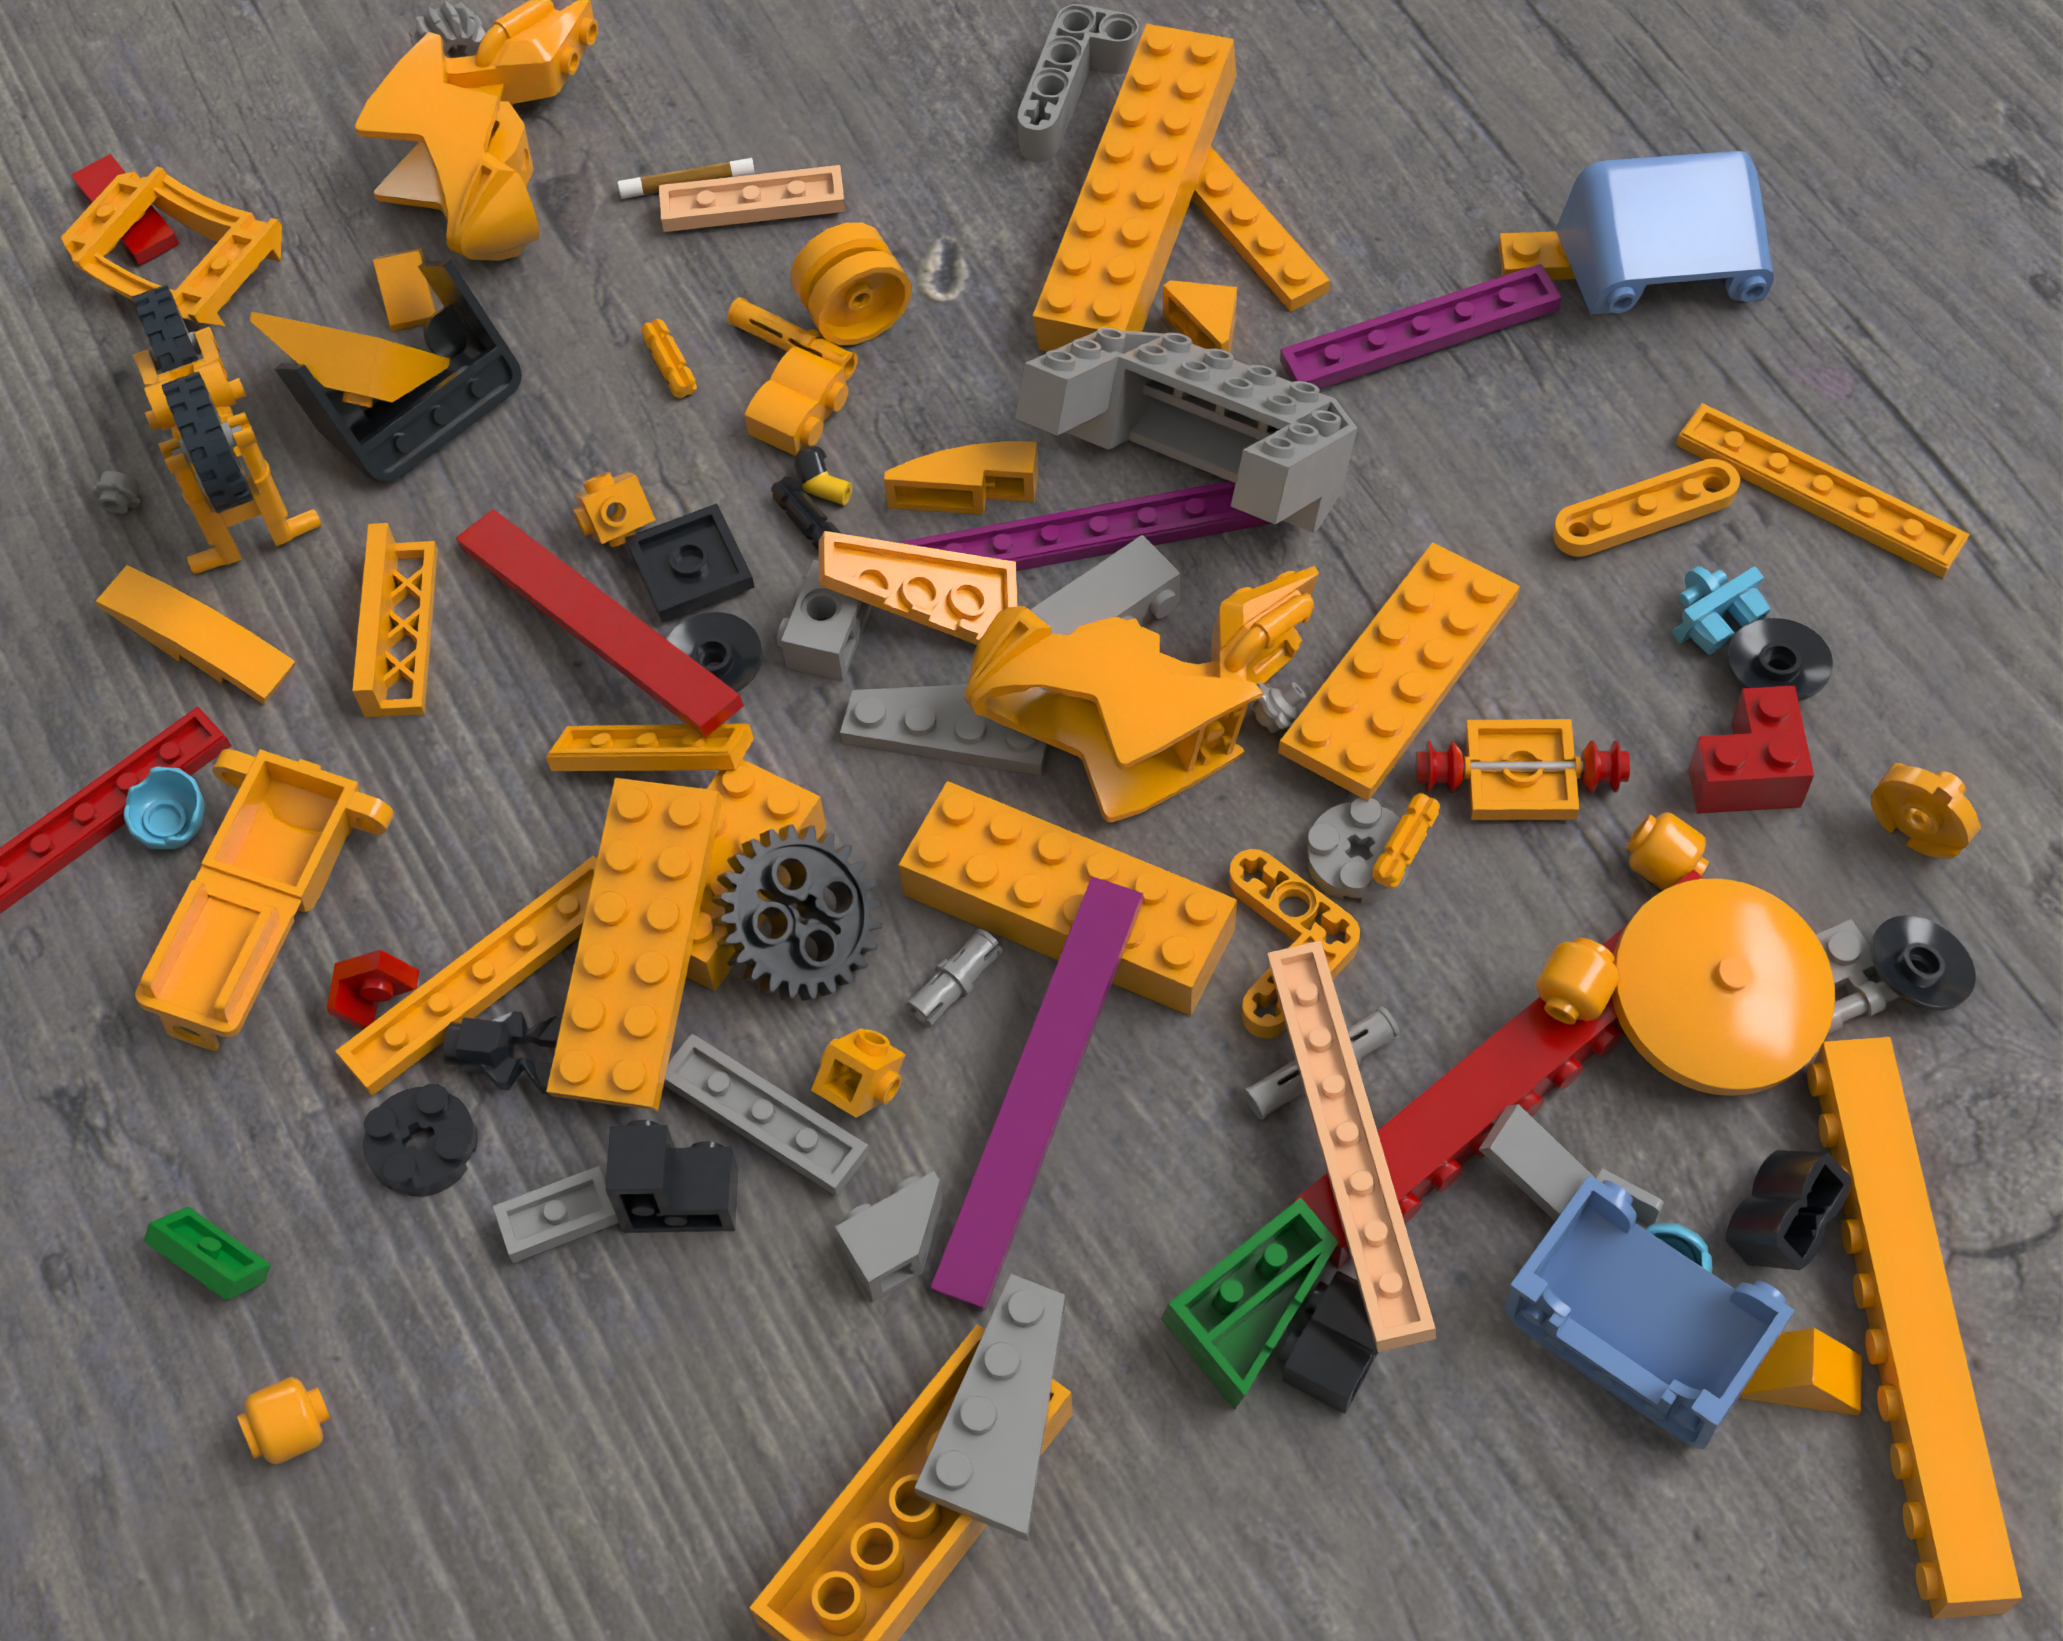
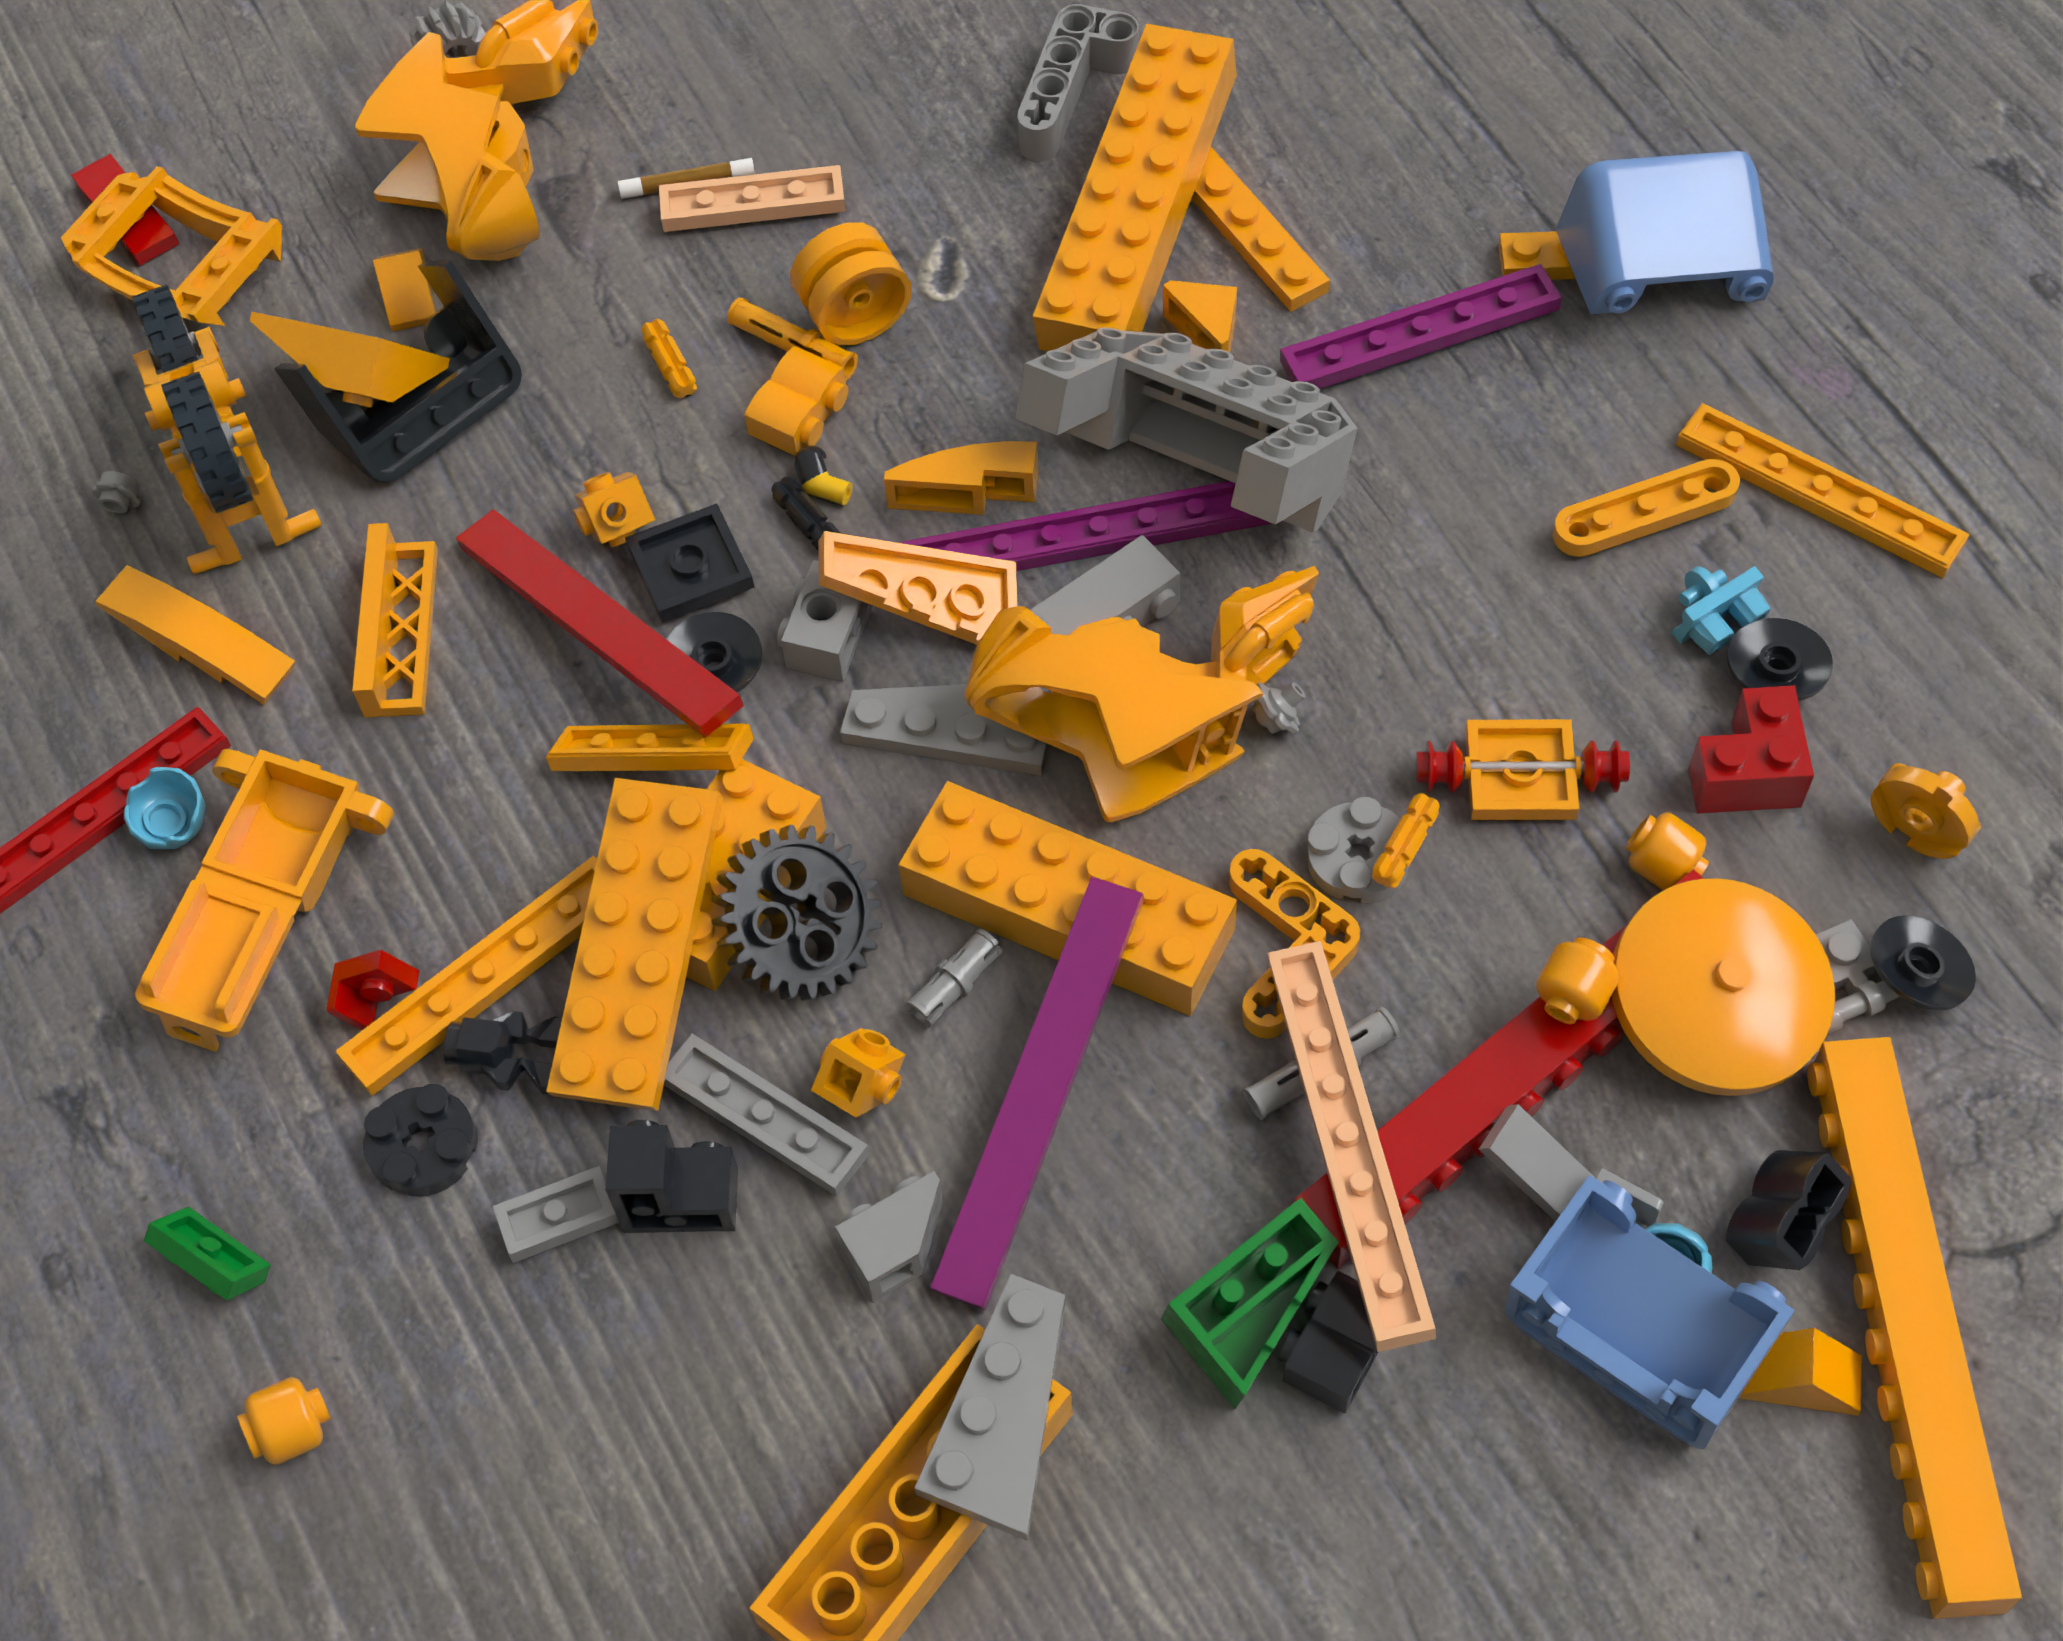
light orange plate [1278,542,1520,801] -> none

